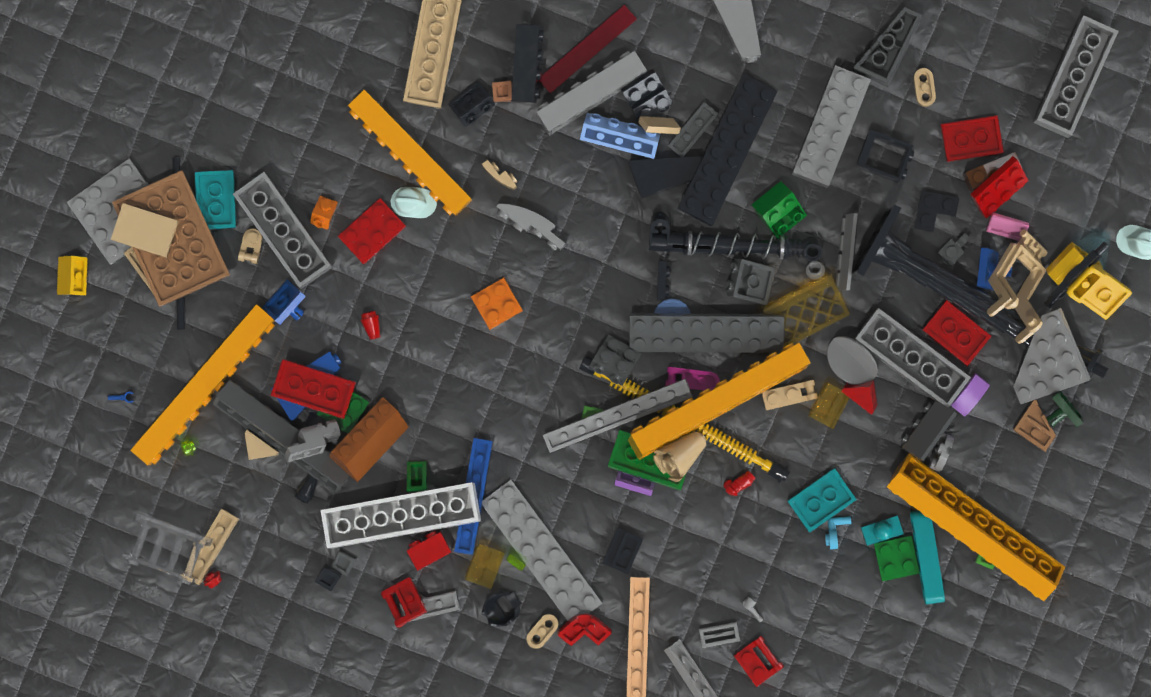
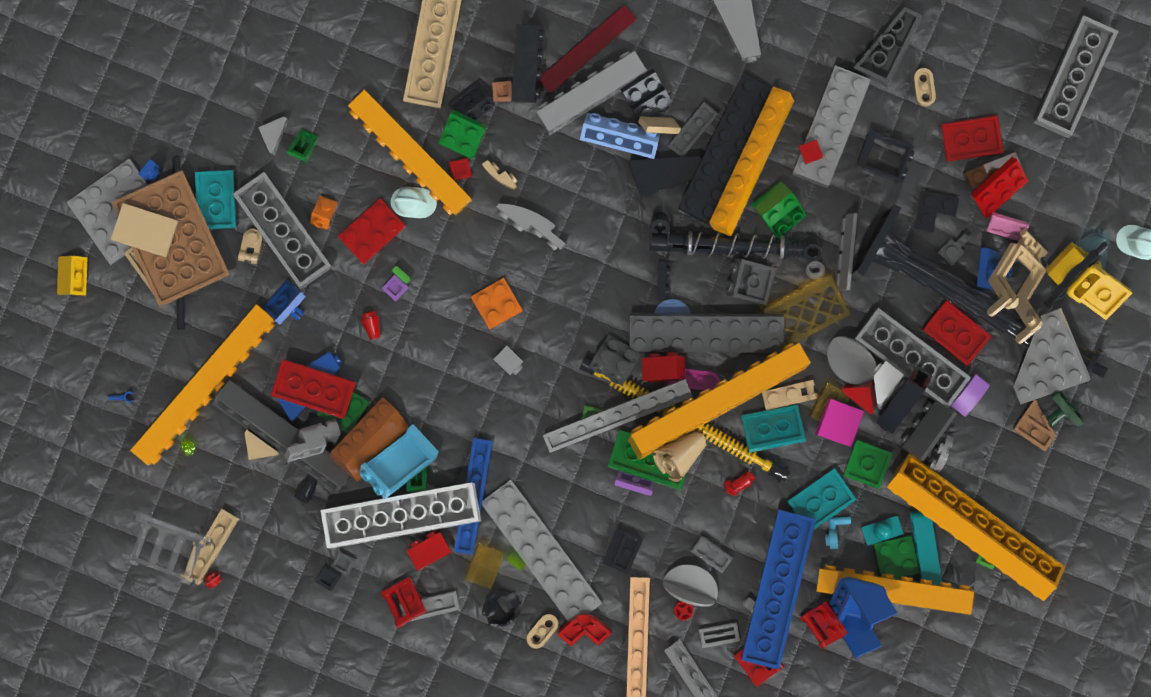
none -> blue plate [138,159,161,183]
none -> light grey slope [258,117,289,156]
none -> green slope [287,129,319,163]
none -> medium azure panel [359,425,439,499]
none -> medium lavender plate [382,275,409,301]
none -> bright green tile [391,266,411,285]
none -> green plate [438,110,487,159]
none -> red tile [449,158,472,181]
none -> light grey brick [494,346,523,376]
none -> red brick [642,352,685,383]
none -> light grey piece [662,564,718,607]
none -> red wheel [674,601,693,620]
none -> flat silver plate [691,536,733,573]
none -> light orange brick [709,87,795,236]
none -> teal plate [741,404,806,453]
none -> blue plate [741,510,816,670]
none -> red tile [798,140,824,165]
none -> red plate [800,601,848,649]
none -> dark pink tile [815,398,864,447]
none -> light orange brick [816,565,975,615]
none -> blue windscreen [829,577,898,659]
none -> green plate [843,440,893,489]
none -> white slope [874,361,905,410]
none -> black slope [877,365,933,434]

